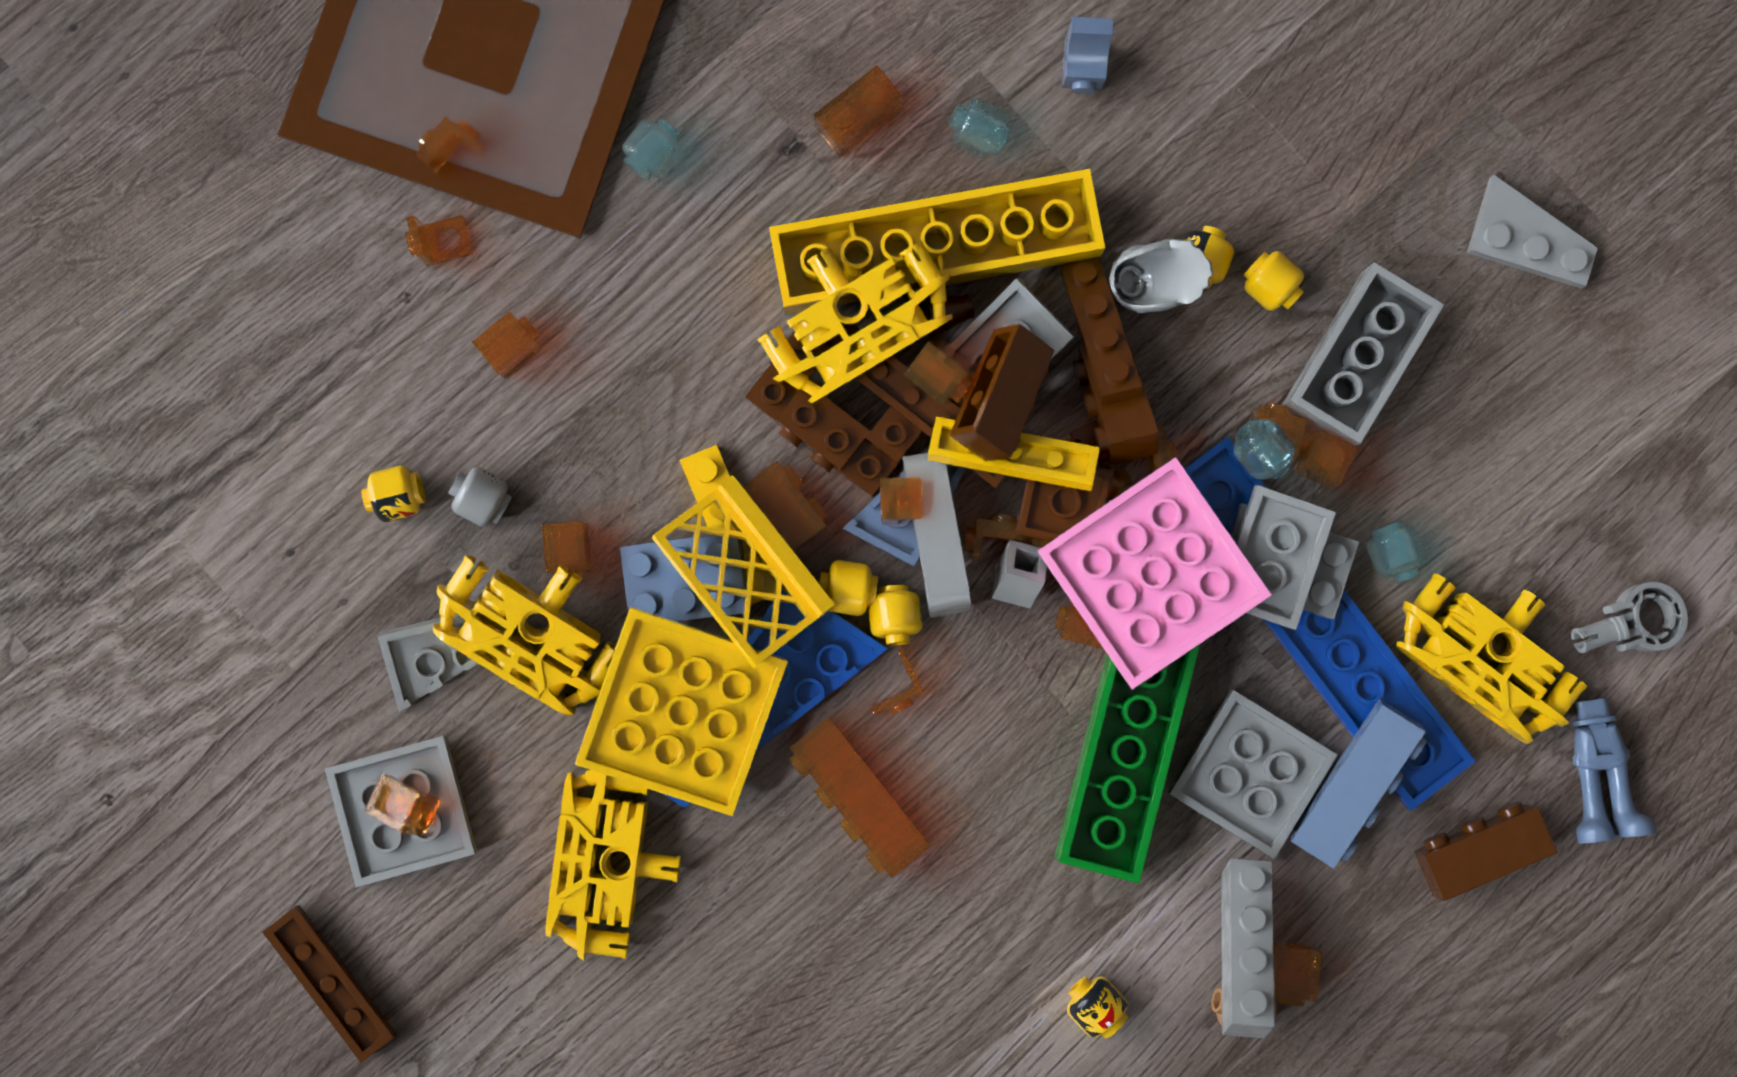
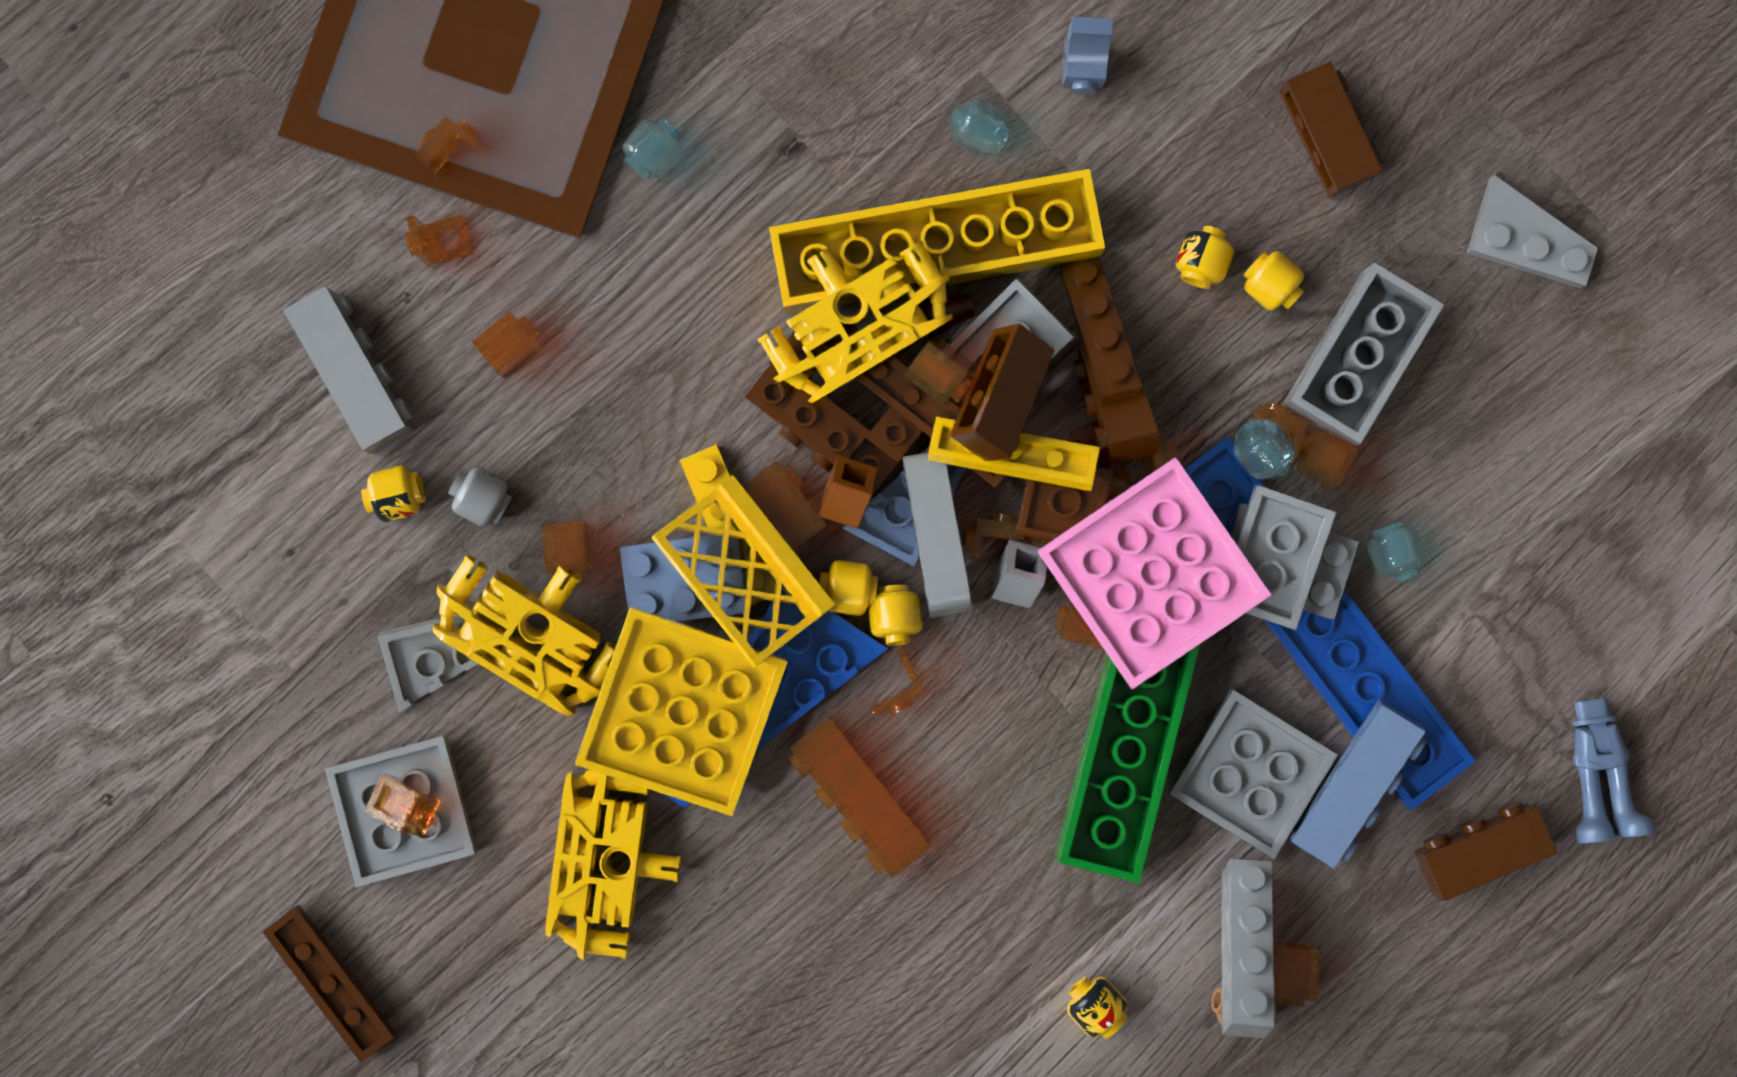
clear orange brick [814,65,902,157] -> none
clear orange bracket [880,477,923,525] -> none
light grey hair [1109,239,1214,314] -> none
yellow piece [1396,573,1587,744] -> none
light grey pin [1571,582,1688,654] -> none
none -> light grey brick [283,286,414,454]
none -> dark orange brick [819,455,877,528]
none -> reddish brown brick [1279,61,1382,199]

